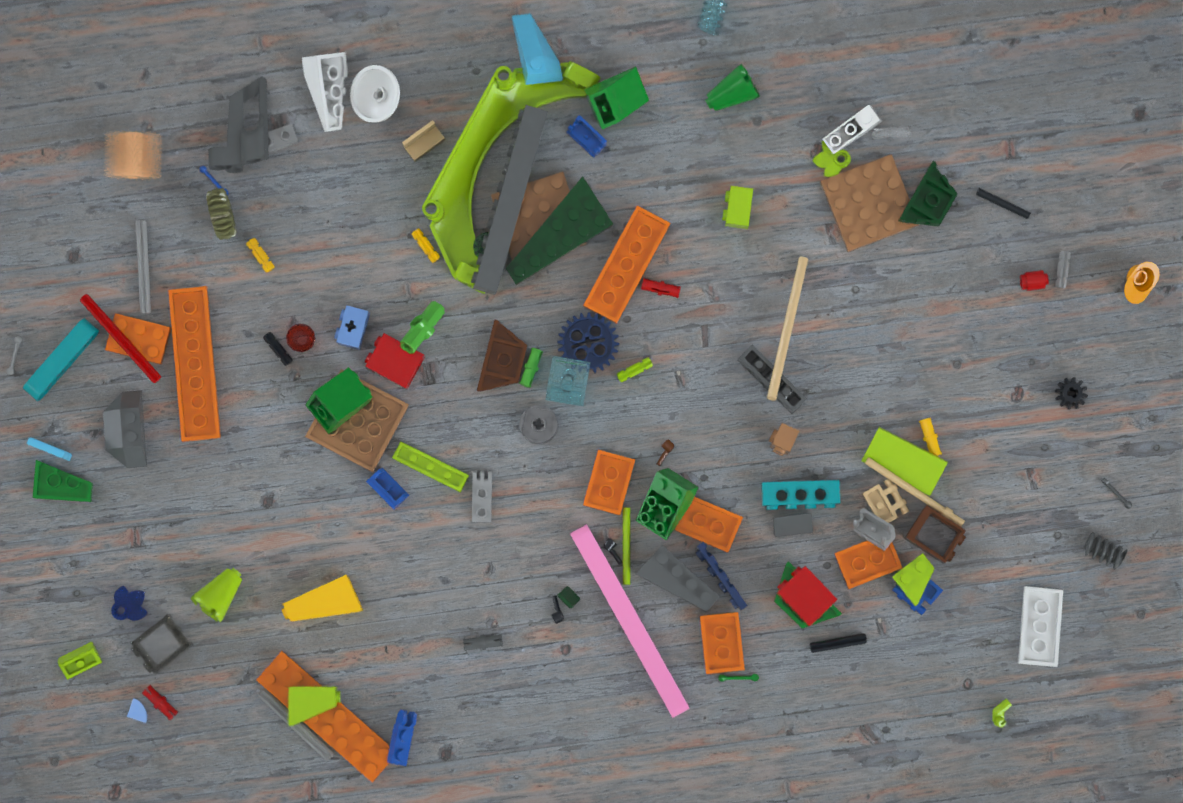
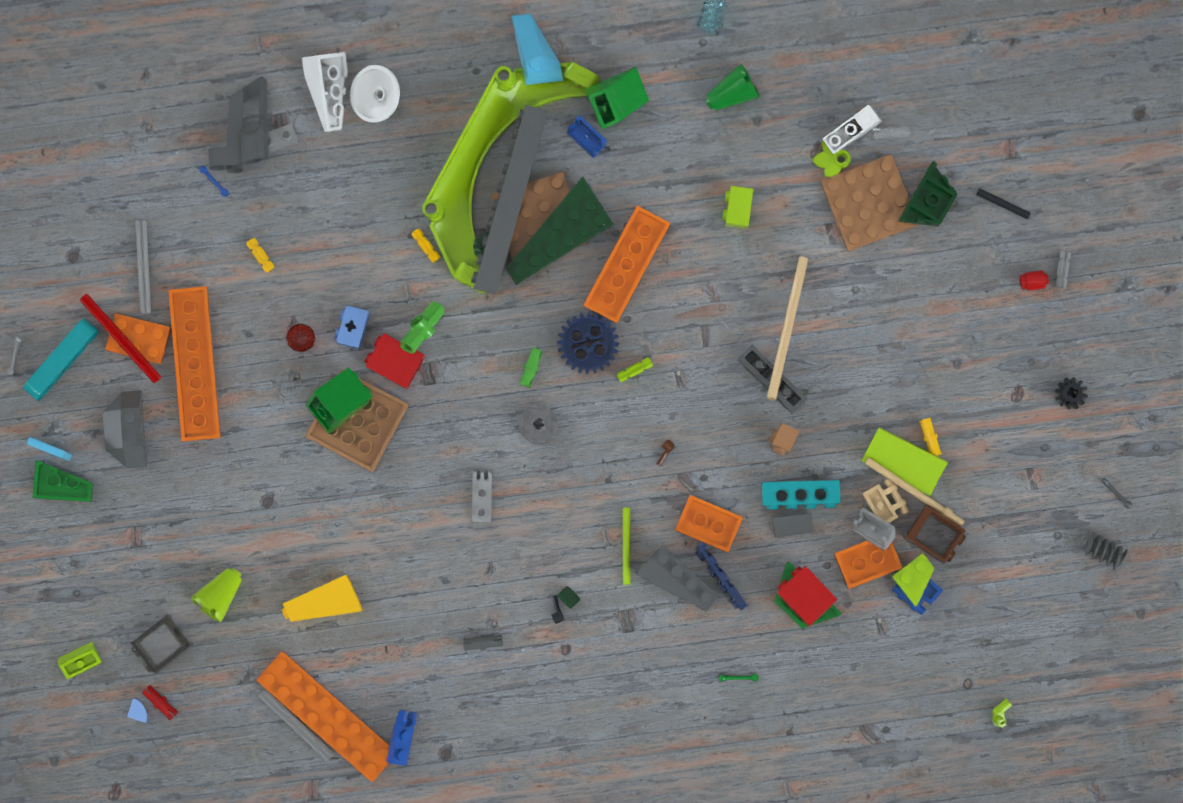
light nougat piece [104,130,162,180] -> none
clear blue plate [111,586,148,621] -> none
olive gear [206,188,237,240] -> none
black axle [263,332,293,366] -> none
lime slope [288,687,341,726] -> none
blue hinge [366,468,409,510] -> none
lime tile [392,441,469,493] -> none
tan panel [402,120,445,162] -> none
reddish brown wing [477,319,528,392] -> none
clear light blue slope [545,356,591,406] -> none
bright pink beam [570,524,690,718] -> none
orange plate [583,450,635,516] -> none
black hand [604,538,623,565] -> none
green slope [636,468,699,540] -> none
red pin [641,278,681,298] -> none
orange plate [700,612,745,674] -> none
black axle [810,633,867,653] -> none
white tile [1018,586,1063,667] -> none
light orange piece [1124,261,1160,304] -> none

